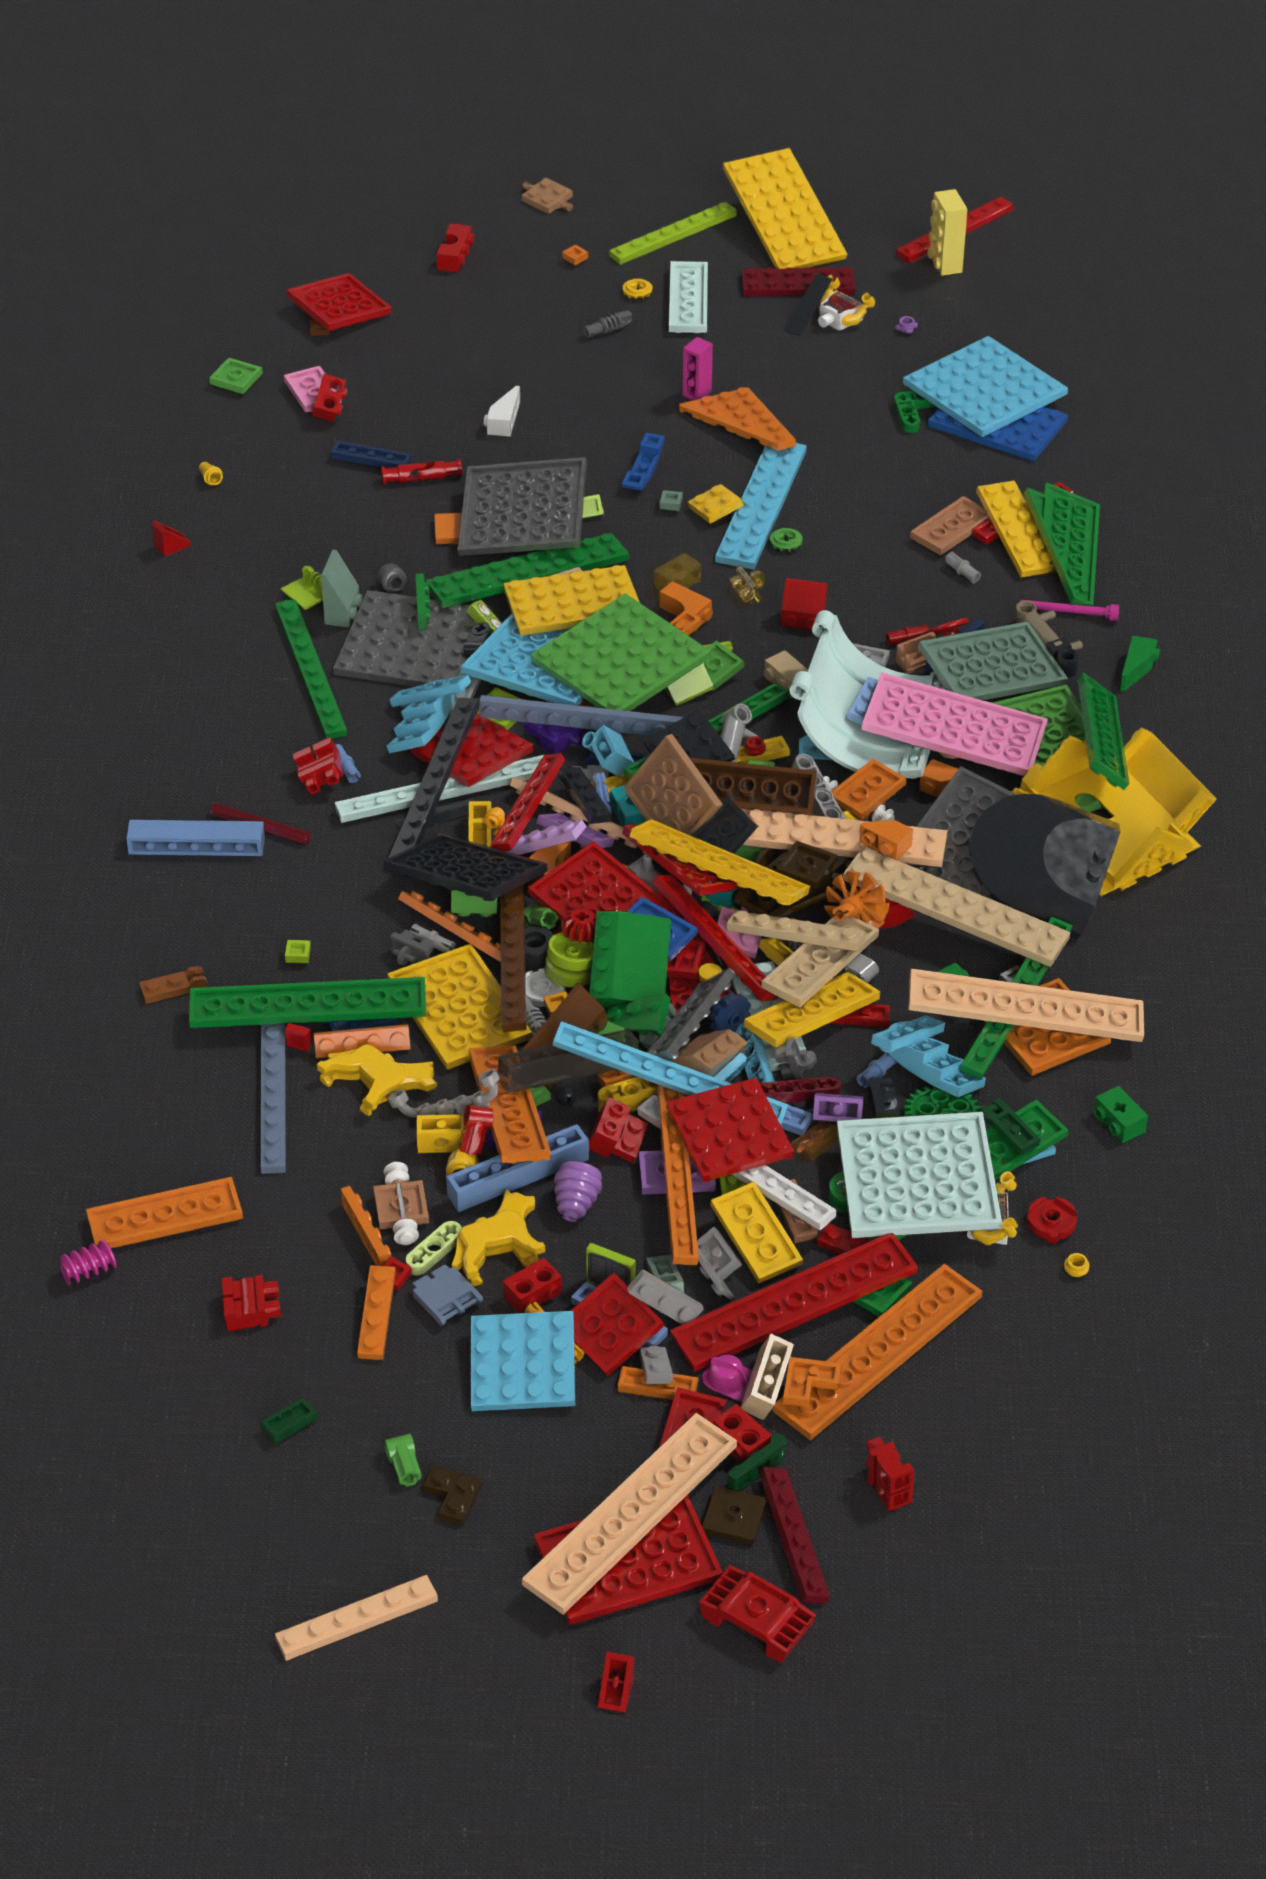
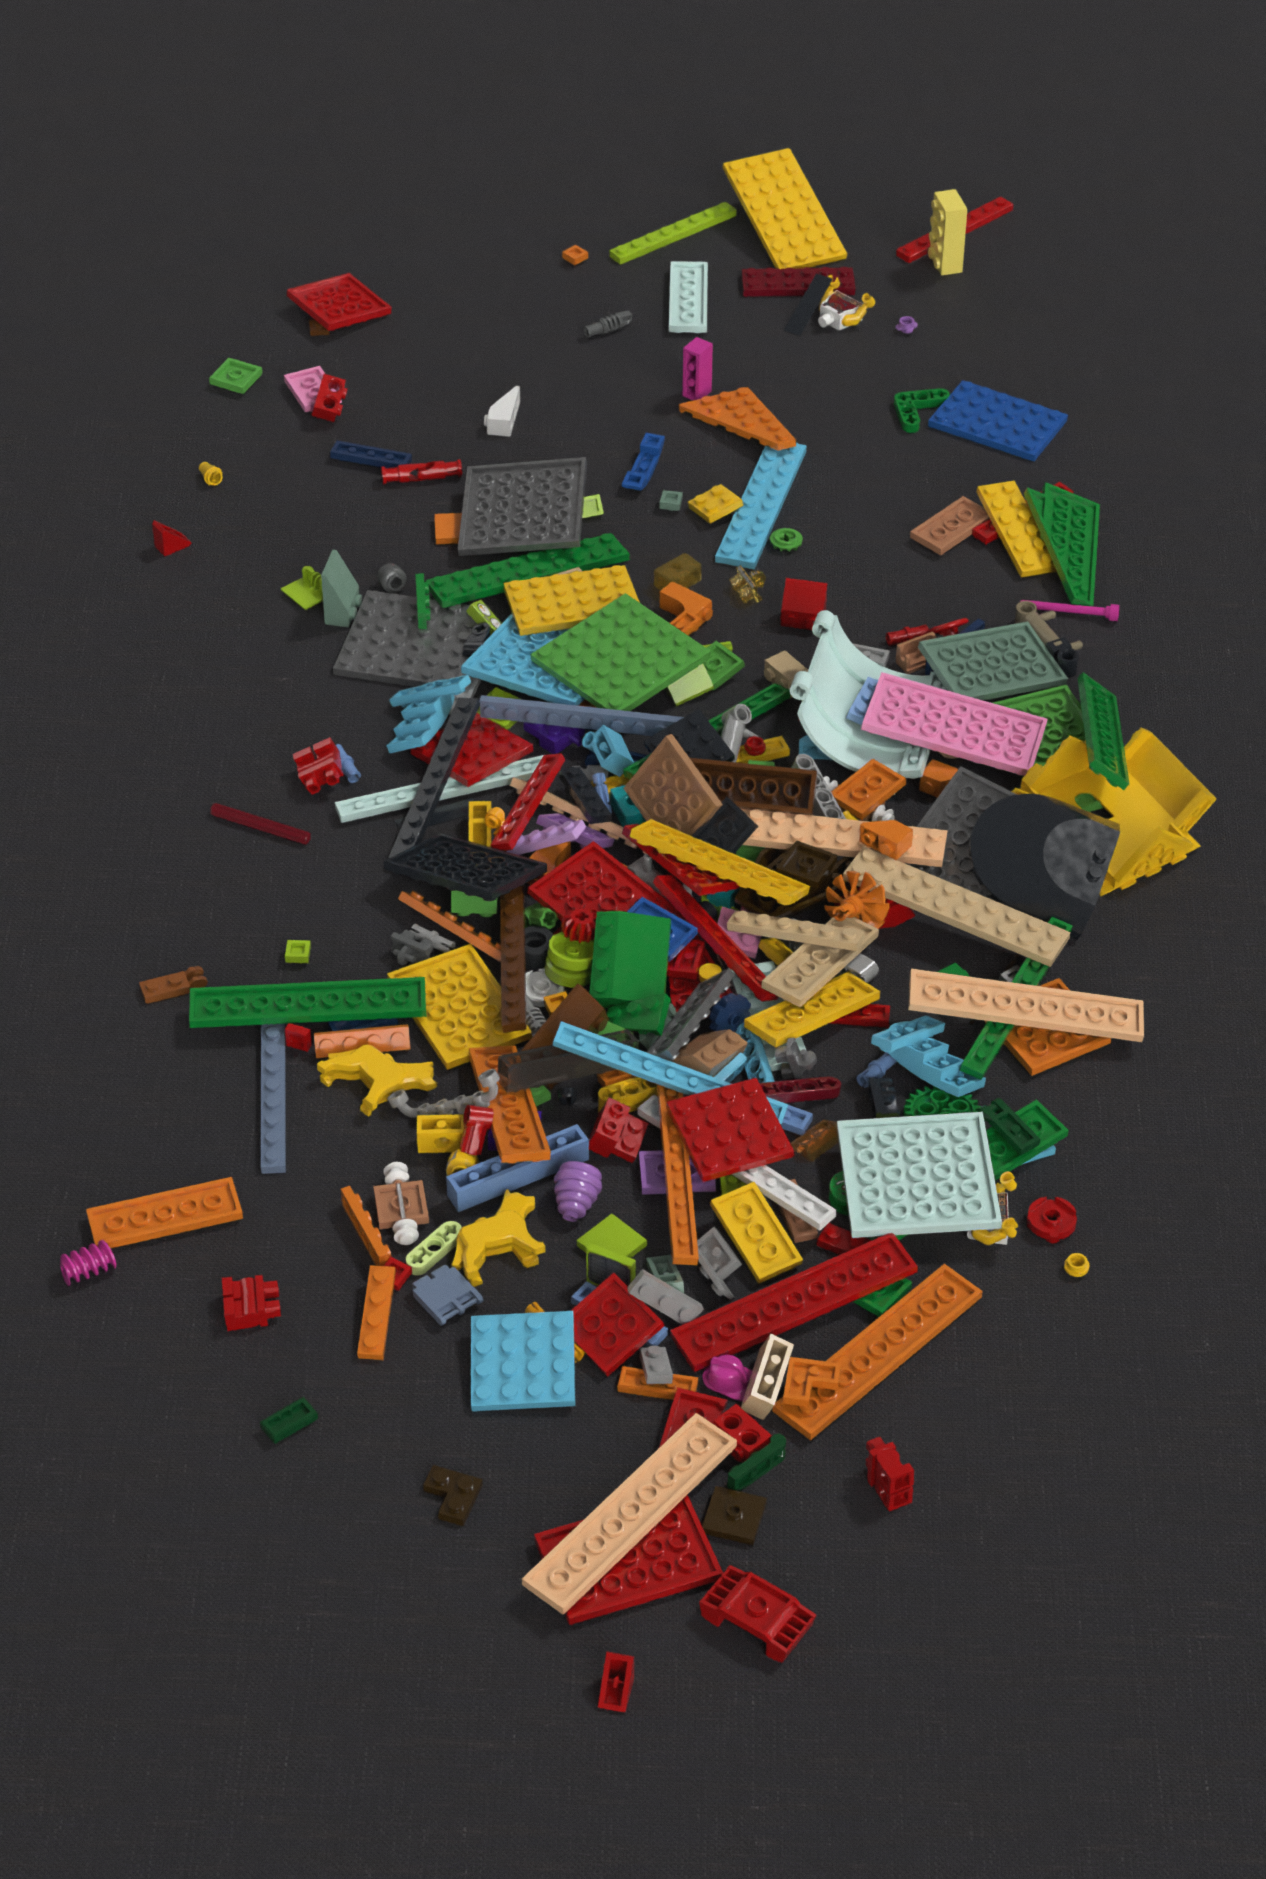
medium blue brick [127,820,265,856] -> none
green plate [275,599,347,739] -> none
light nougat plate [275,1575,438,1661] -> none
bright green piece [384,1434,421,1487] -> none
red arch [437,223,475,272] -> none
red brick [503,1258,562,1313] -> none
medium nougat plate [522,177,573,214] -> none
yellow gear [623,279,652,299] -> none
dark red plate [759,1467,830,1604] -> none
medium lavender brick [813,1093,863,1121] -> none
medium azure plate [903,336,1068,437] -> none
light grey axle [945,552,981,583] -> none
green brick [1093,1086,1148,1143] -> none
green slope [1120,636,1160,692] -> none
none -> lime tile [577,1214,647,1258]

